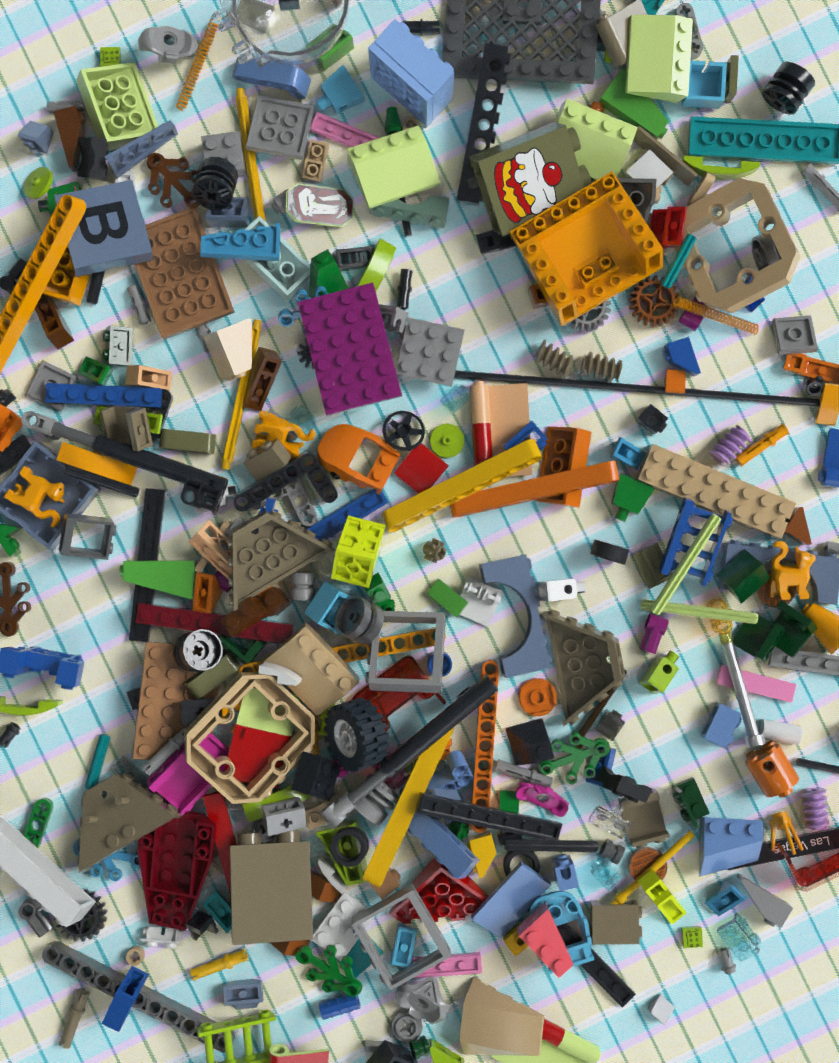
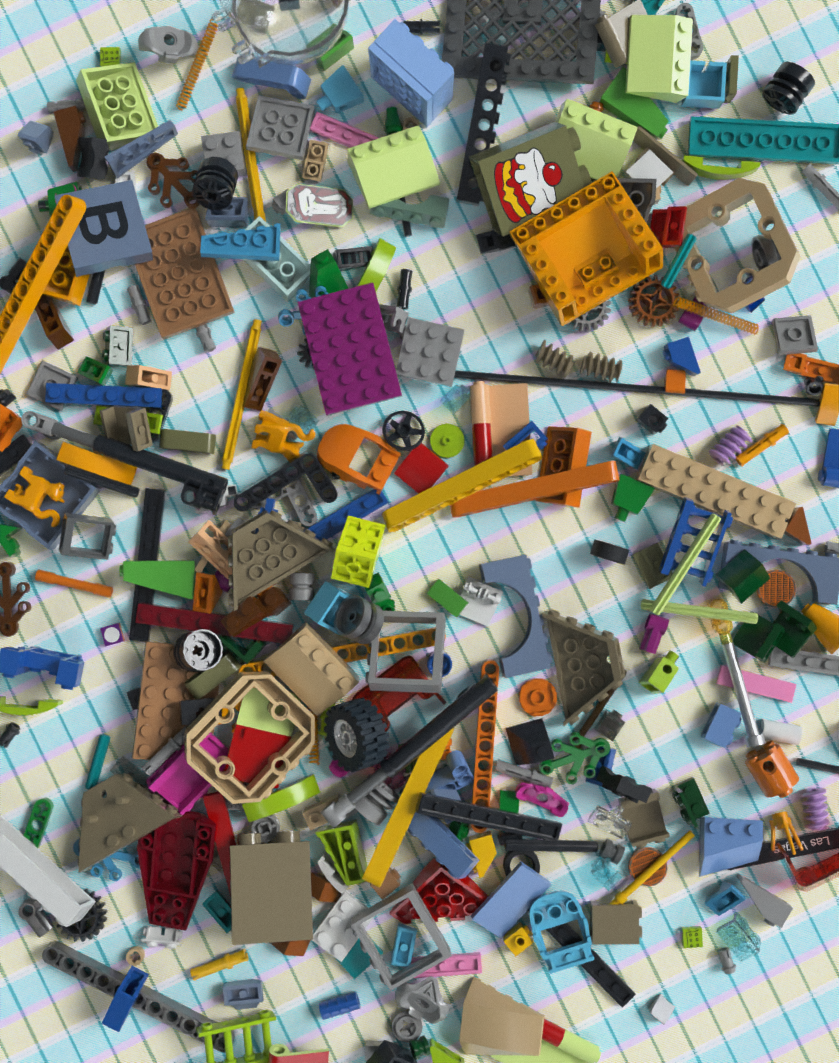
lime piece [24,167,53,199] -> none
dark tan pin [59,989,90,1049] -> none
black panel [186,910,219,940] -> none
slope [203,318,252,381] -> none
dark tan brick [243,438,291,481] -> none
white slope [259,662,302,686] -> none
light grey brick [262,797,306,836] -> none
black brick [291,751,340,802] -> none
green plant [295,945,363,997] -> none
black tyre [330,826,369,867] -> none
dark tan gear [423,538,446,563] -> none
coral wedge [517,902,573,978] -> none
white torso [537,579,585,601] -> none
medium blue brick [551,854,579,891] -> none
neon yellow slope [638,869,686,925] -> none
tan beam [687,172,716,205] -> none
light orange animal [769,541,816,600] -> none
none -> orange piece [35,569,113,598]
none -> tile [100,623,125,647]

